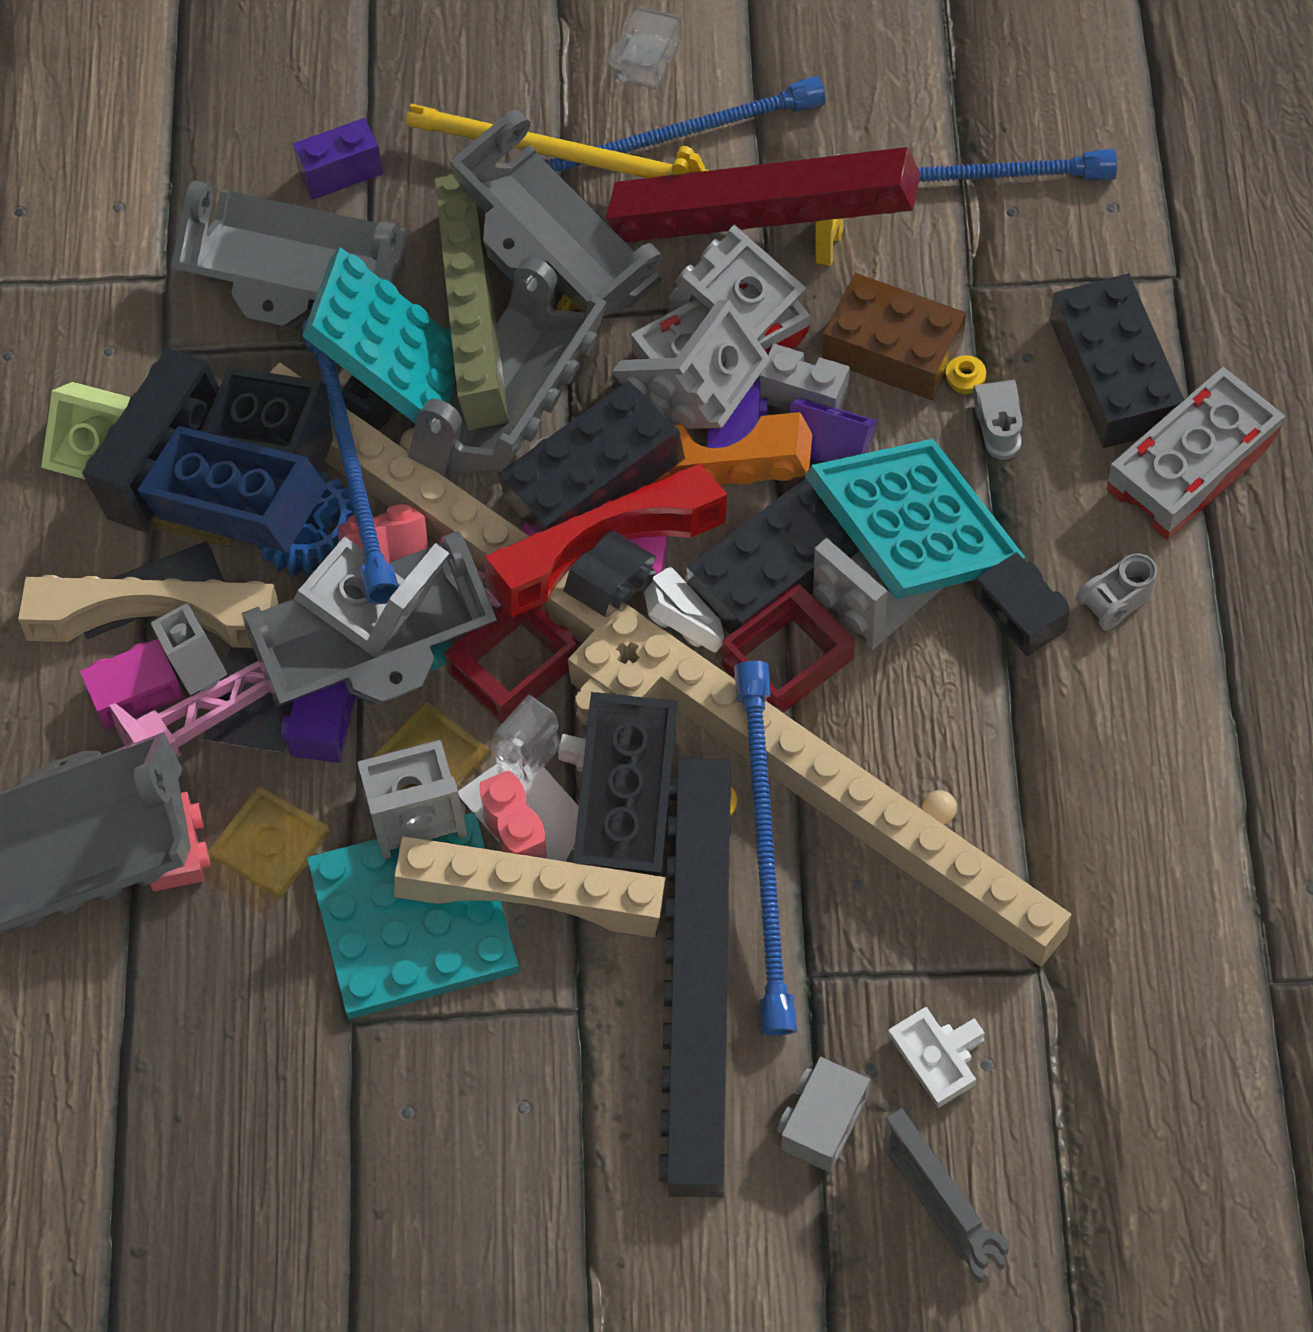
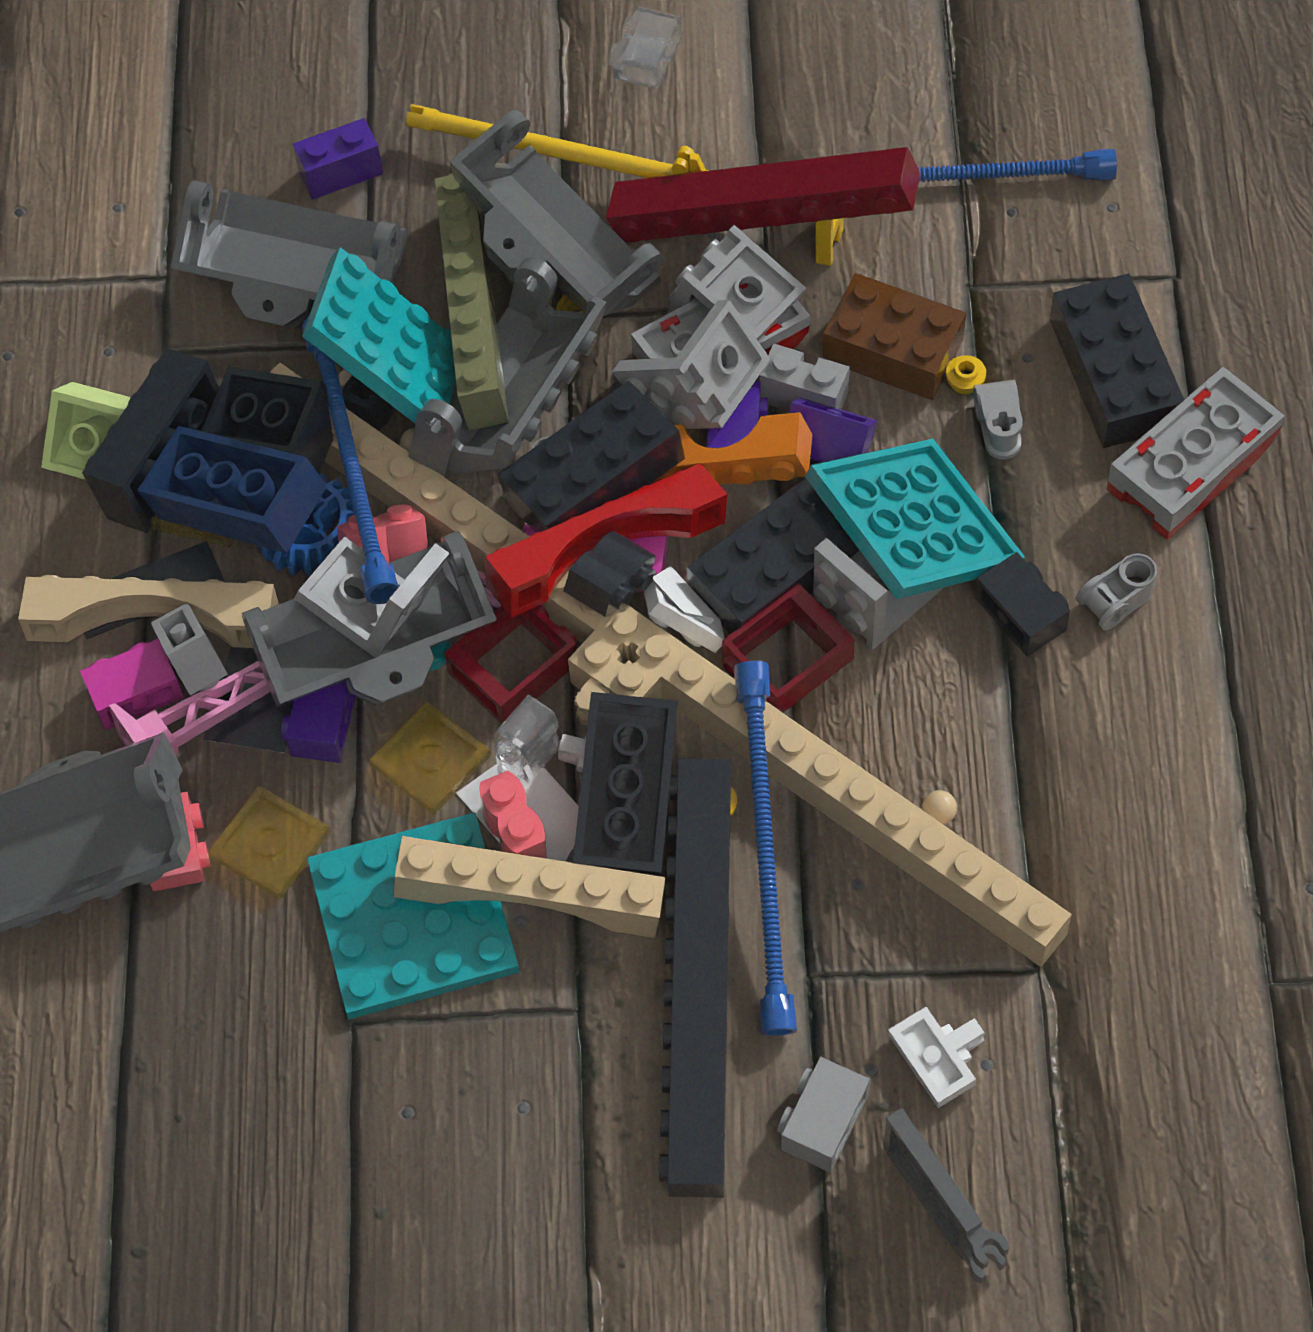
light grey bracket [357,740,467,859] -> none
blue hose [507,75,826,173] -> none

